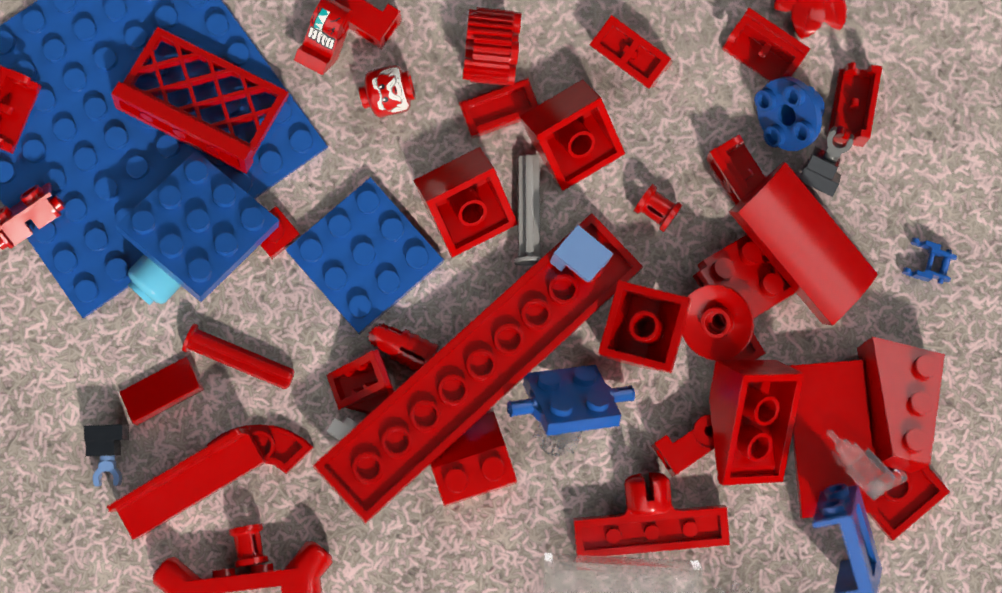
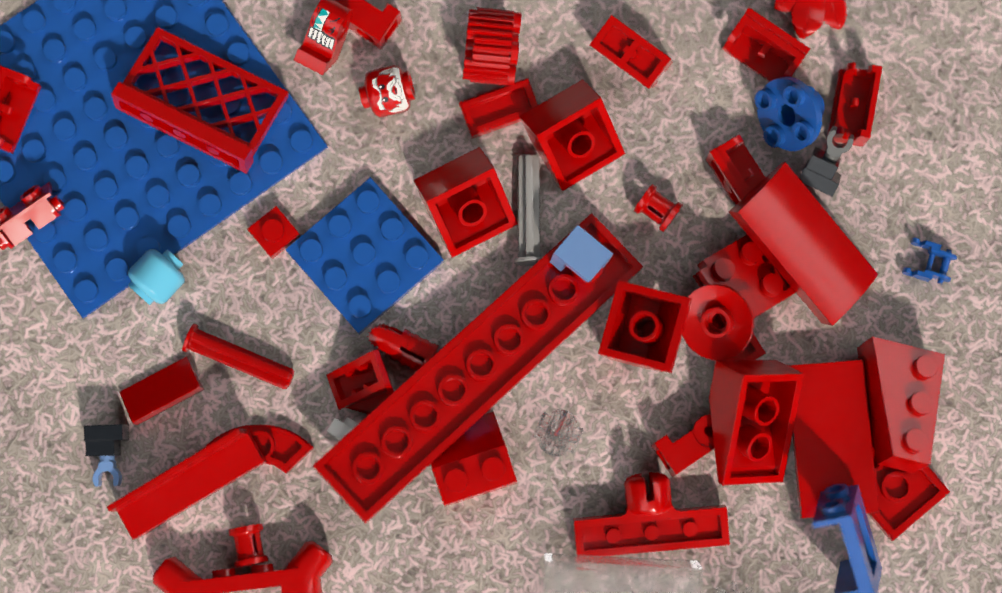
blue plate [116,151,279,302] -> none
blue plate [507,365,635,436] -> none
clear piece [827,430,907,500] -> none

